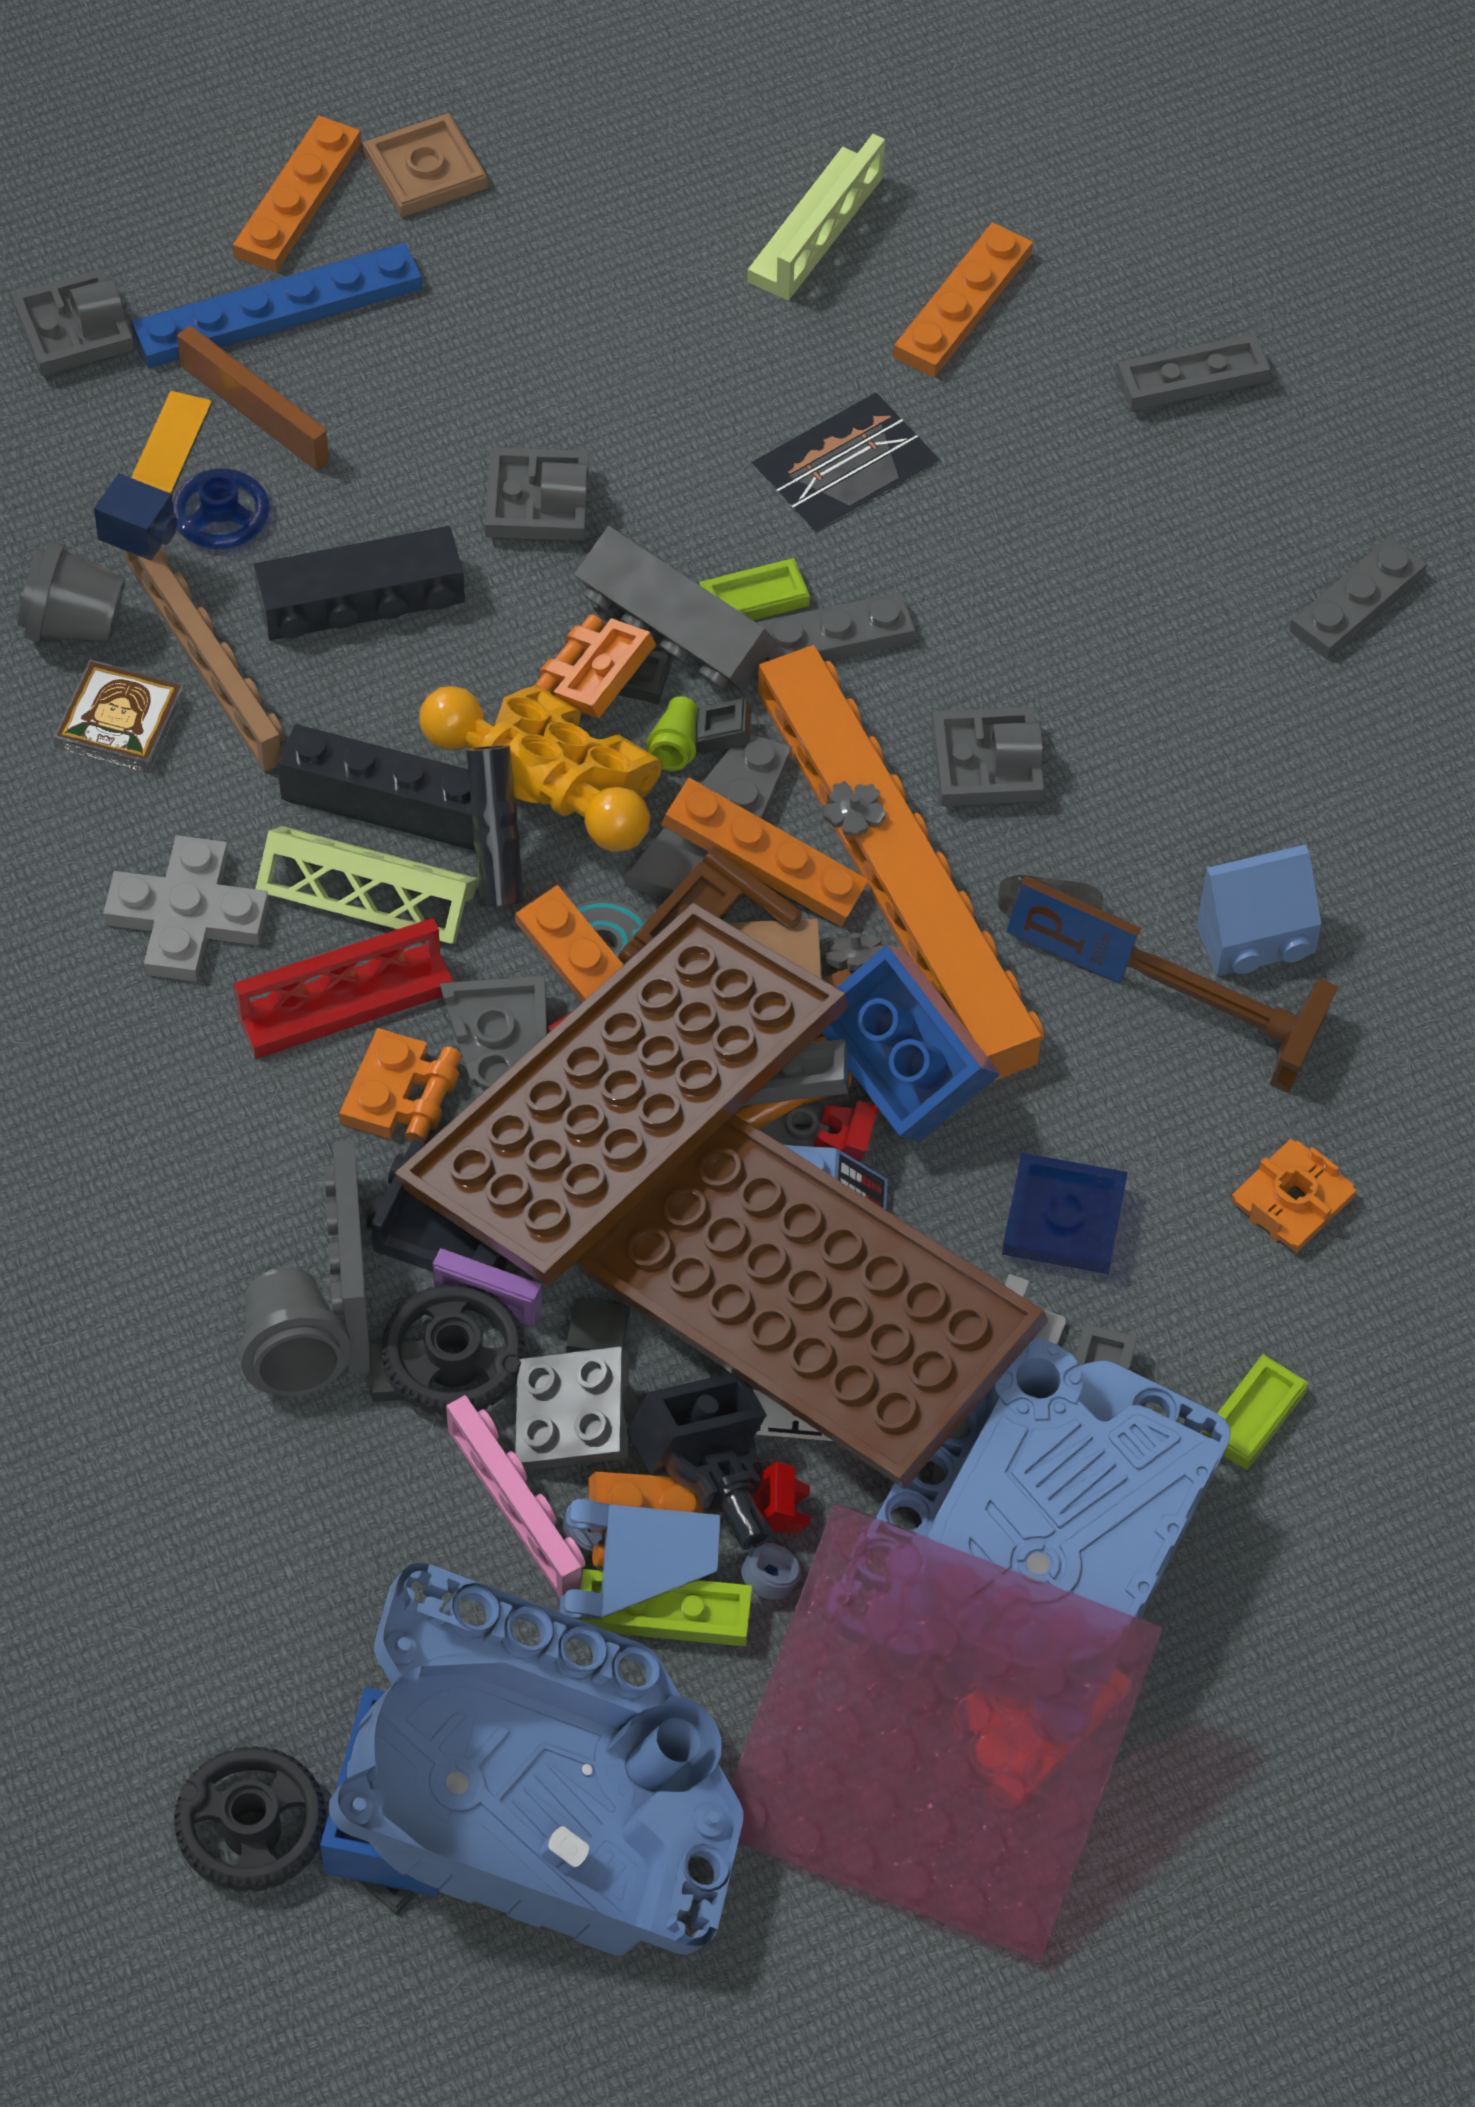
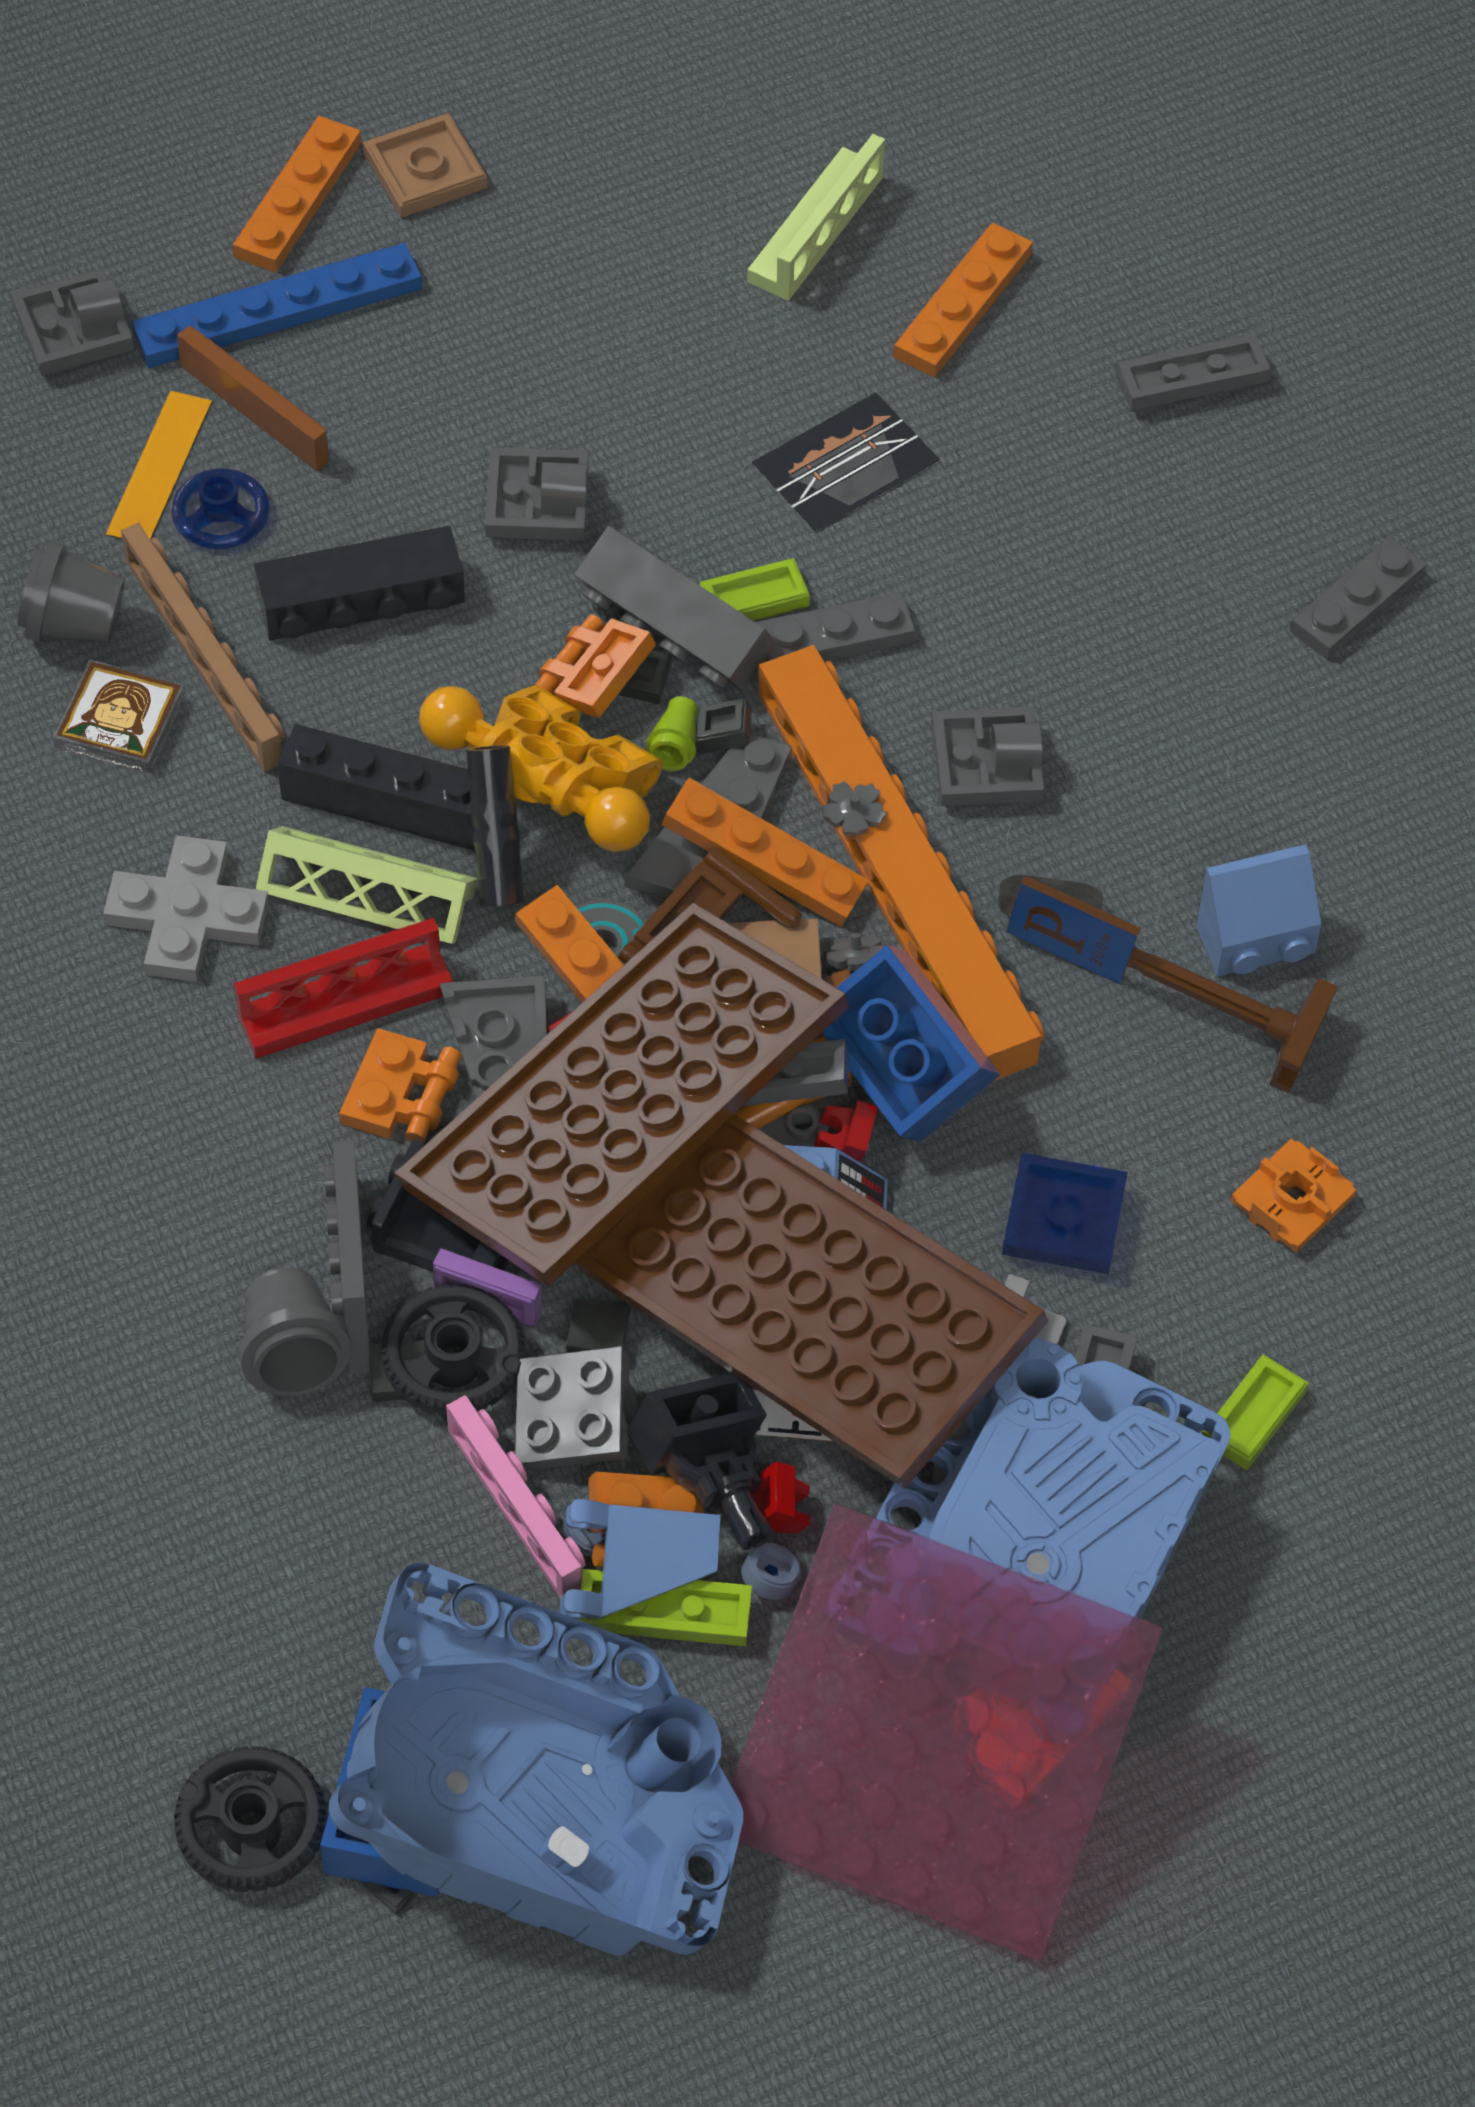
dark blue brick [94,473,178,561] -> none

